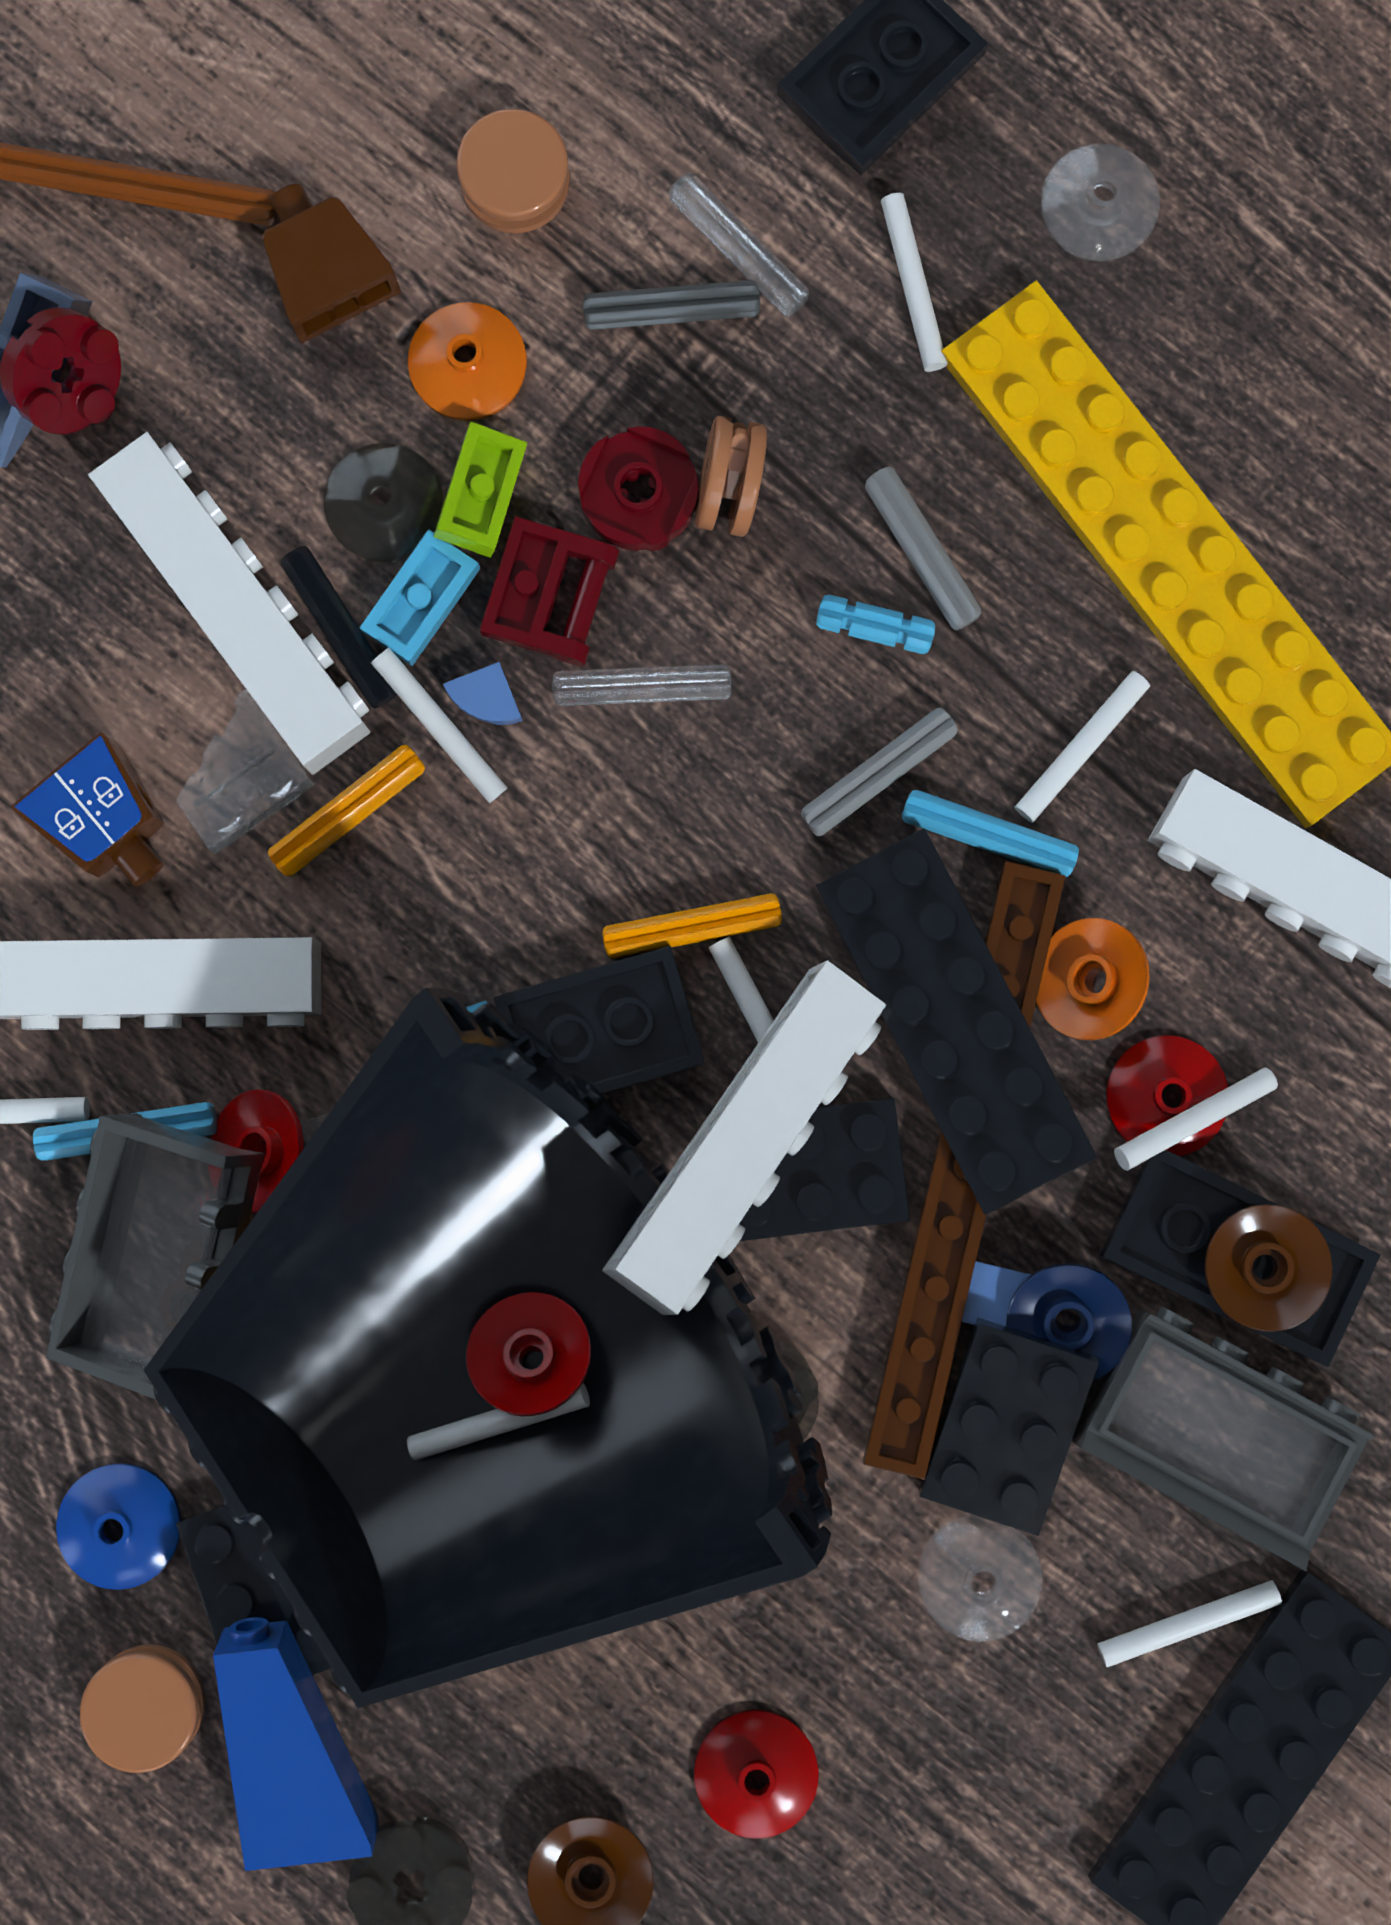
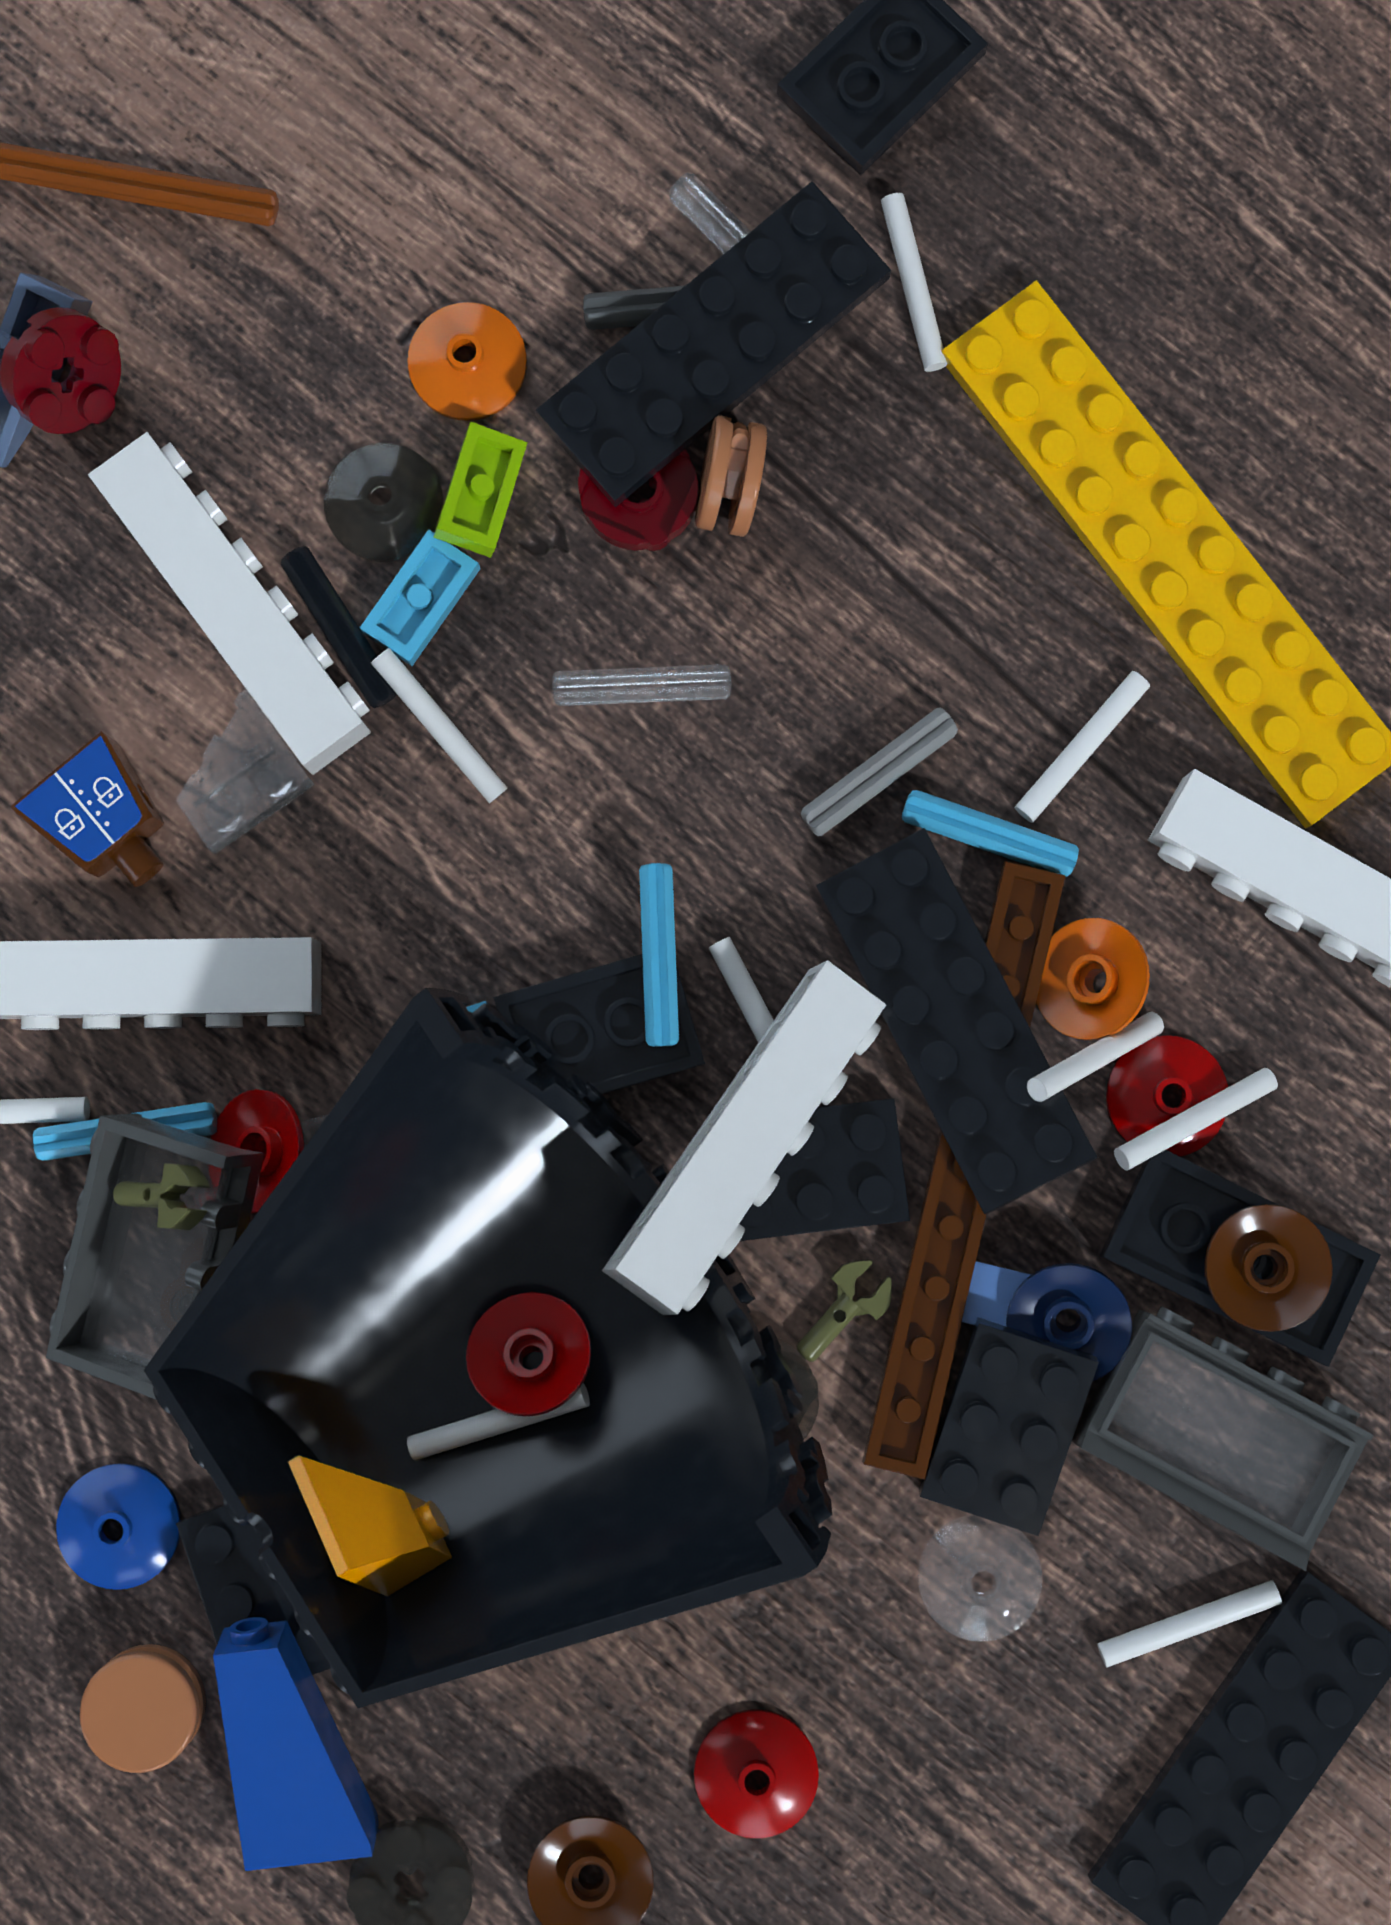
reddish brown torso [262,184,401,344] -> none
light orange axle [267,745,425,877] -> none
medium blue tile [443,662,523,725] -> none
nougat head [457,109,570,234] -> none
dark red plate [480,516,620,666] -> none
light orange axle [602,893,782,959] -> none
medium azure axle [816,594,935,654] -> none
light grey axle [865,466,981,630] -> none
clear dish [1041,144,1160,261] -> none
none -> olive bar [113,1163,210,1230]
none -> light orange slope [288,1456,452,1597]
none -> black plate [535,181,891,507]
none -> medium azure axle [639,863,679,1047]
none -> olive bar [796,1259,892,1362]
none -> white bar [1027,1012,1164,1102]

